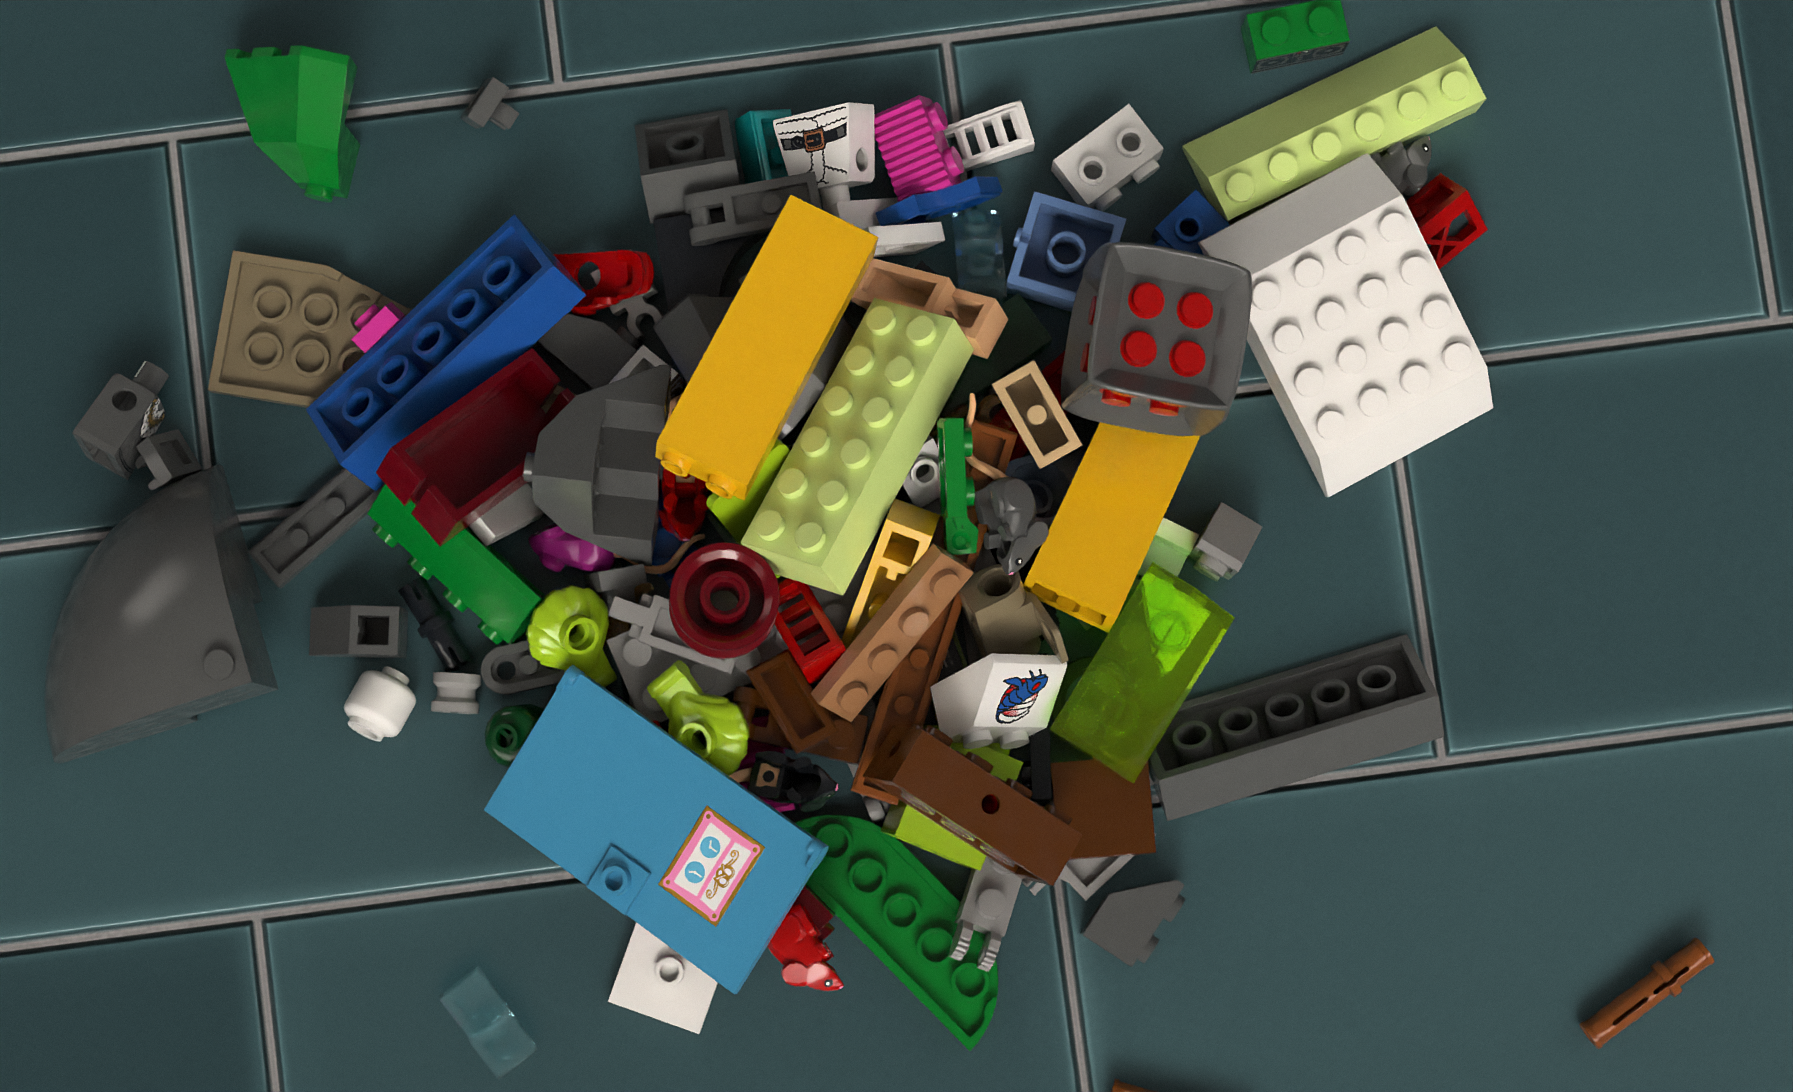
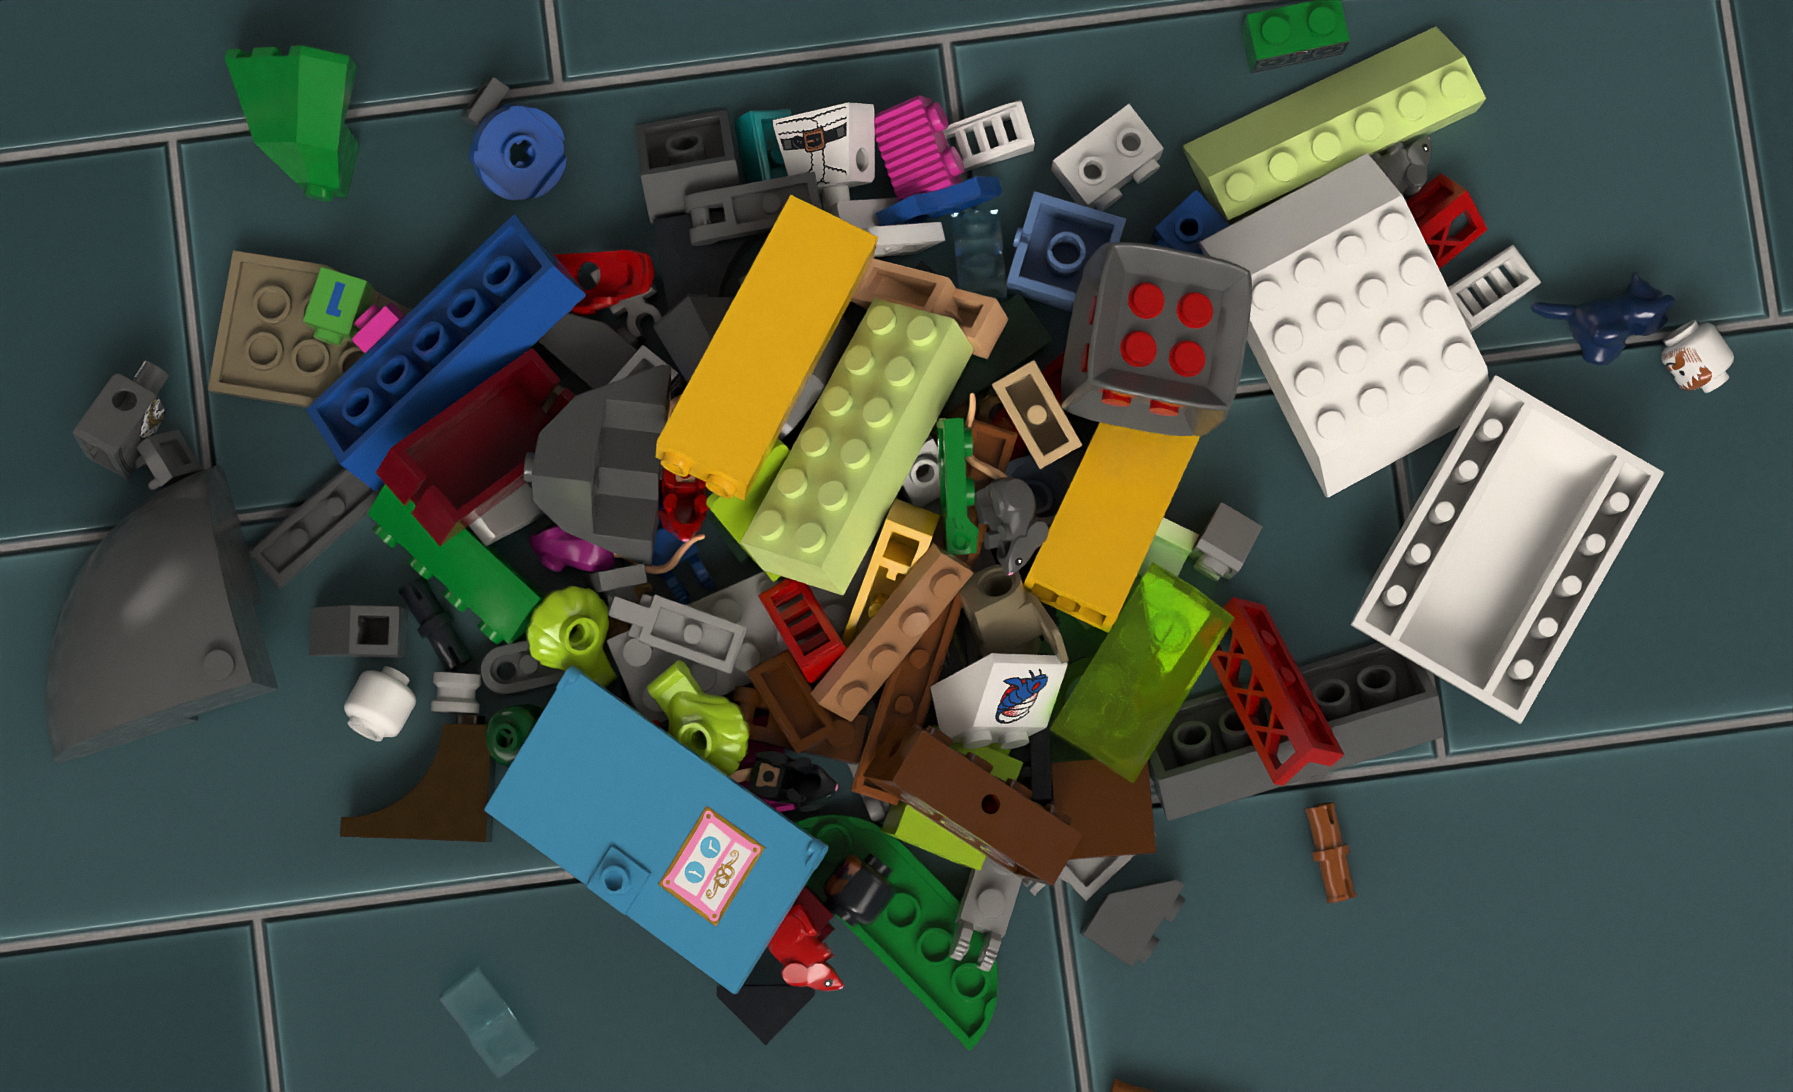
white plate [608,923,718,1034] -> none
dark red wheel [669,543,780,659] -> none
dark orange pin [1579,937,1715,1050] -> none
none -> bright green brick [303,267,375,346]
none -> dark brown arch [340,715,496,842]
none -> blue plate [468,103,567,201]
none -> black slope [717,984,816,1046]
none -> black head [823,853,896,928]
none -> red fence [1196,597,1345,786]
none -> dark orange pin [1304,802,1357,903]
none -> white slope [1350,375,1665,724]
none -> white slope [1448,245,1541,333]
none -> dark blue animal [1531,272,1676,366]
none -> white head [1661,320,1734,393]

